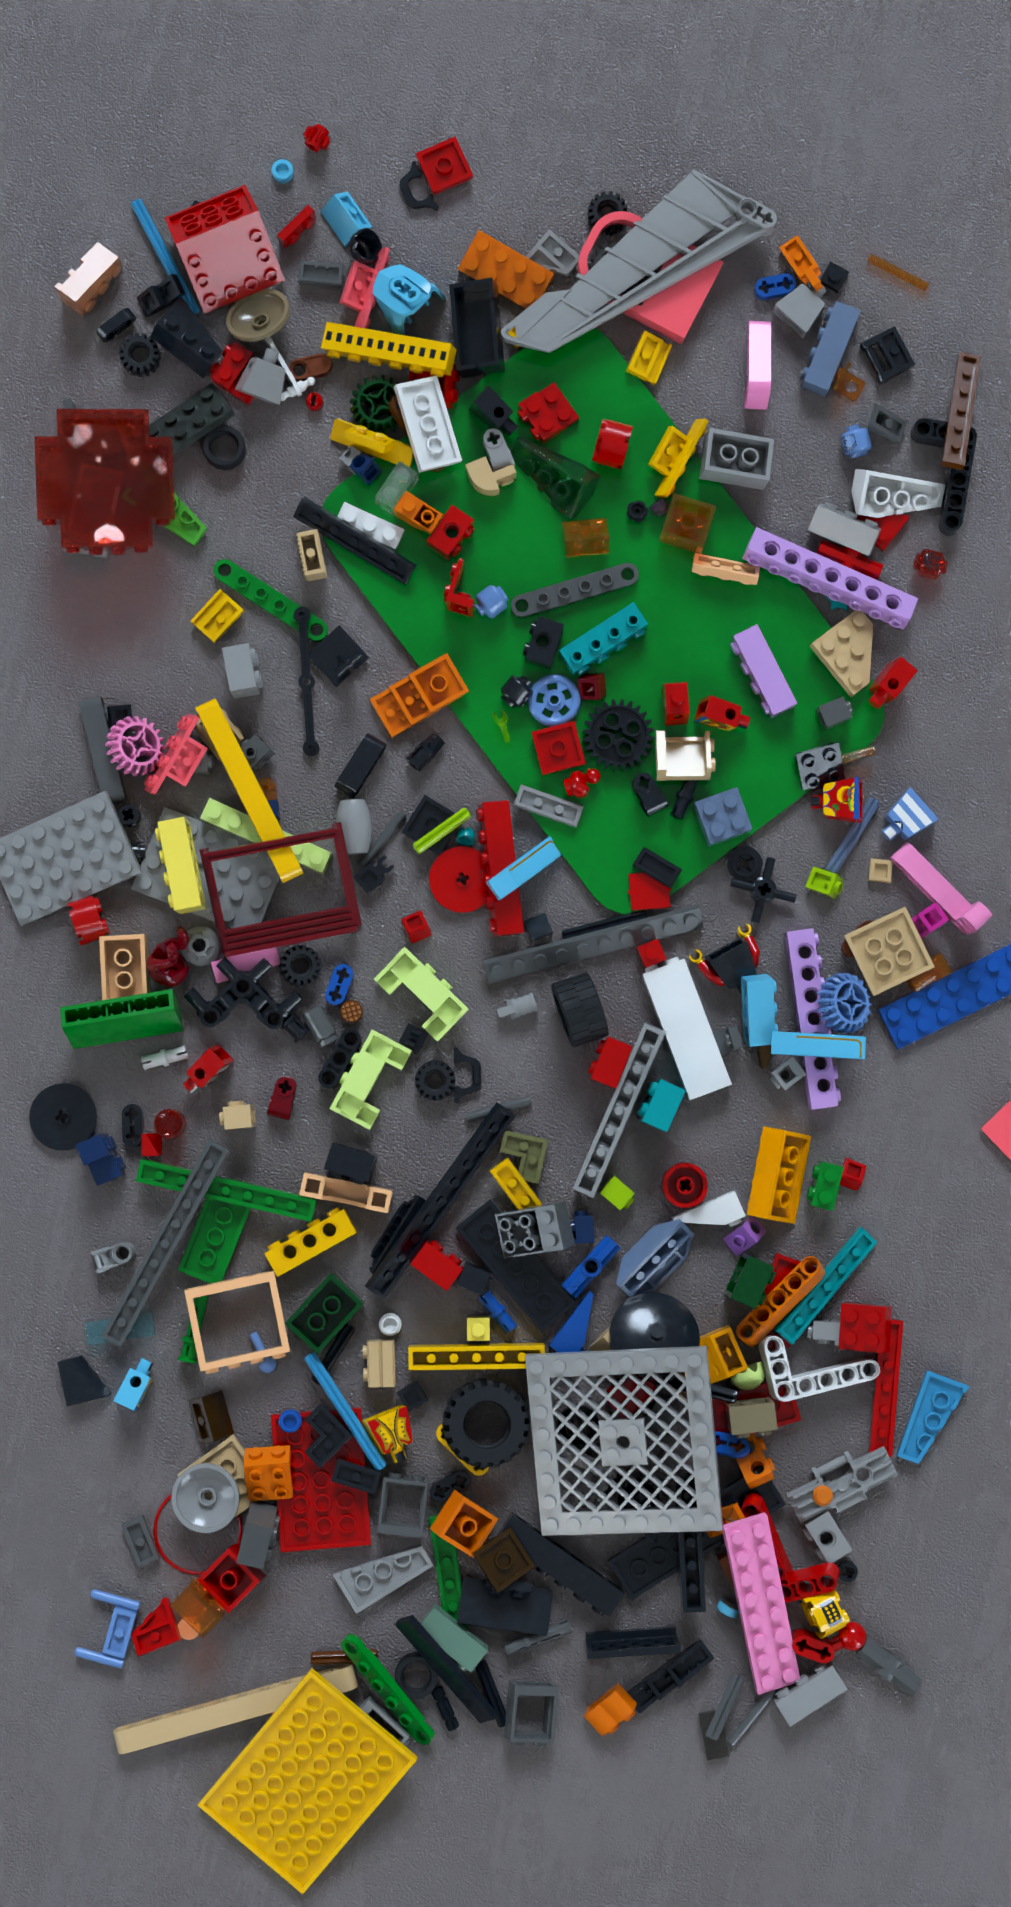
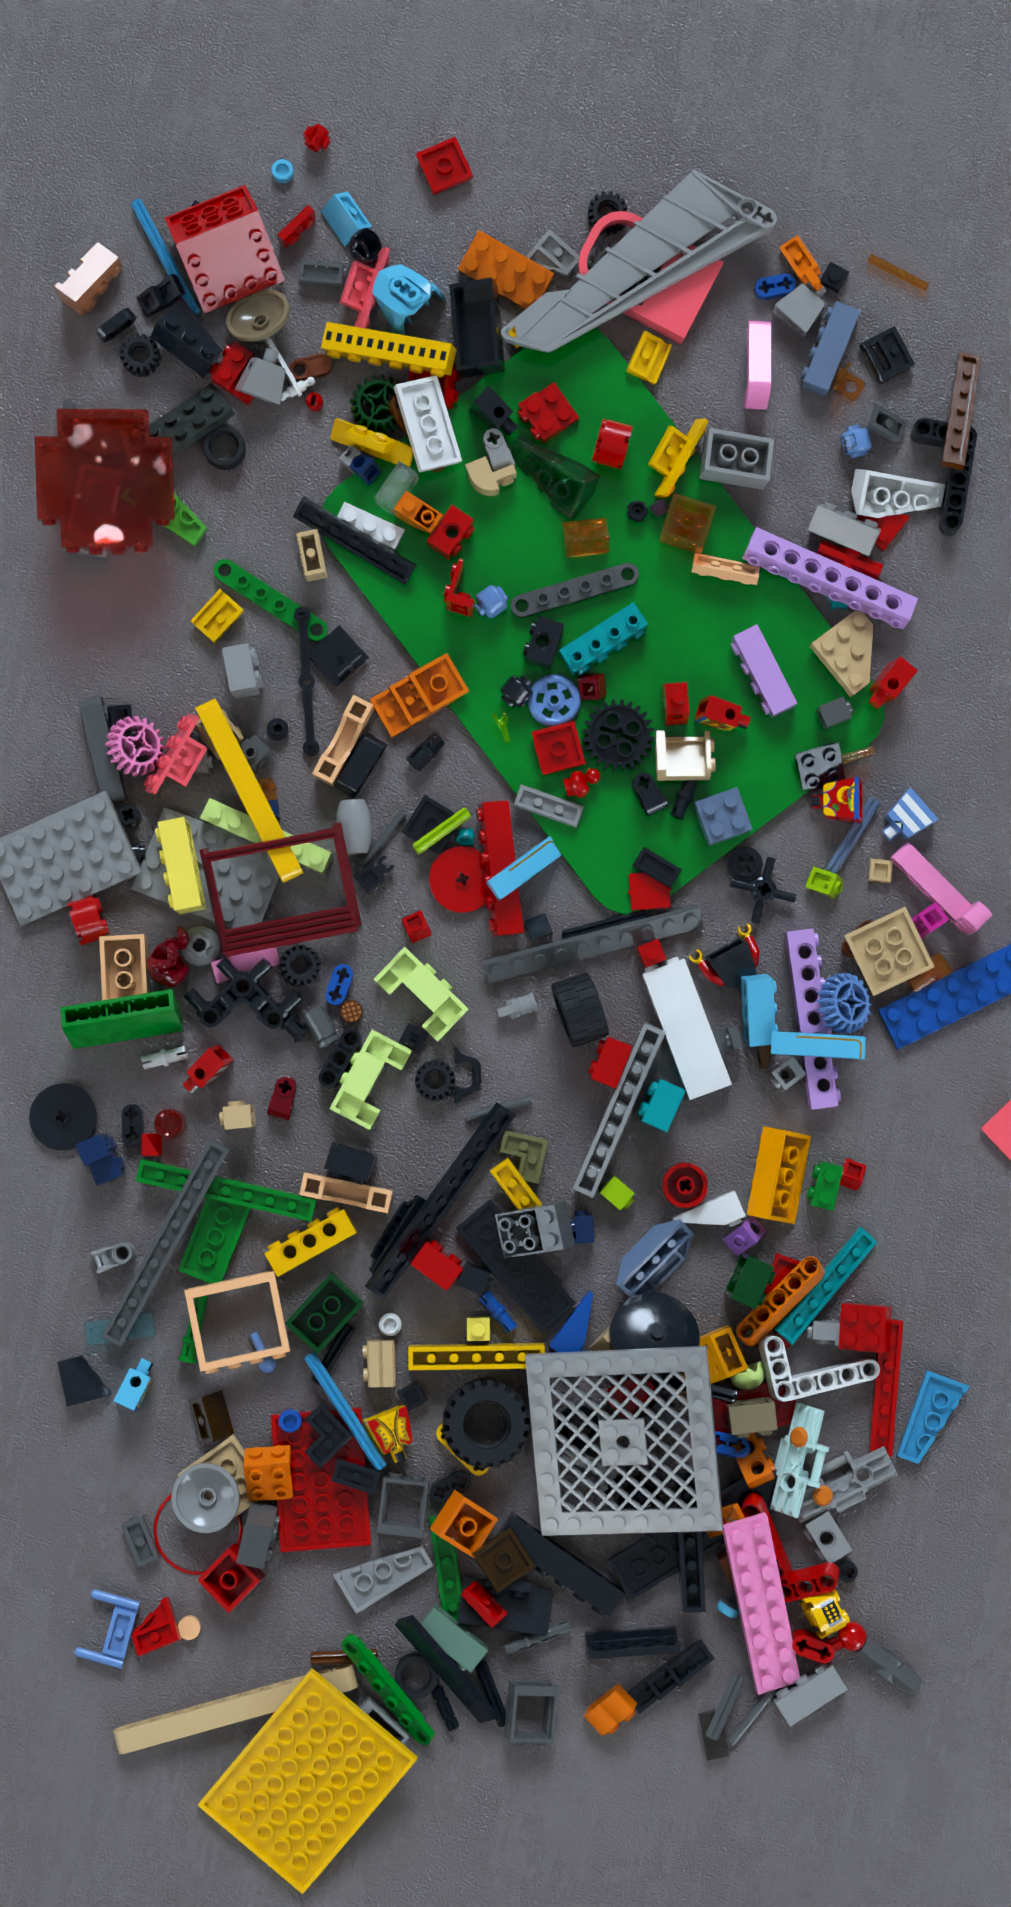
clear orange brick [170,1577,226,1638] -> none
black helmet [399,161,439,211] -> none
blue piece [561,1235,621,1298] -> none
clear red head [913,549,948,580] -> none
none -> black plate [266,718,289,741]
none -> light nougat arch [312,695,374,787]
none -> red plate [461,1580,508,1628]
none -> light aqua piece [770,1402,830,1518]

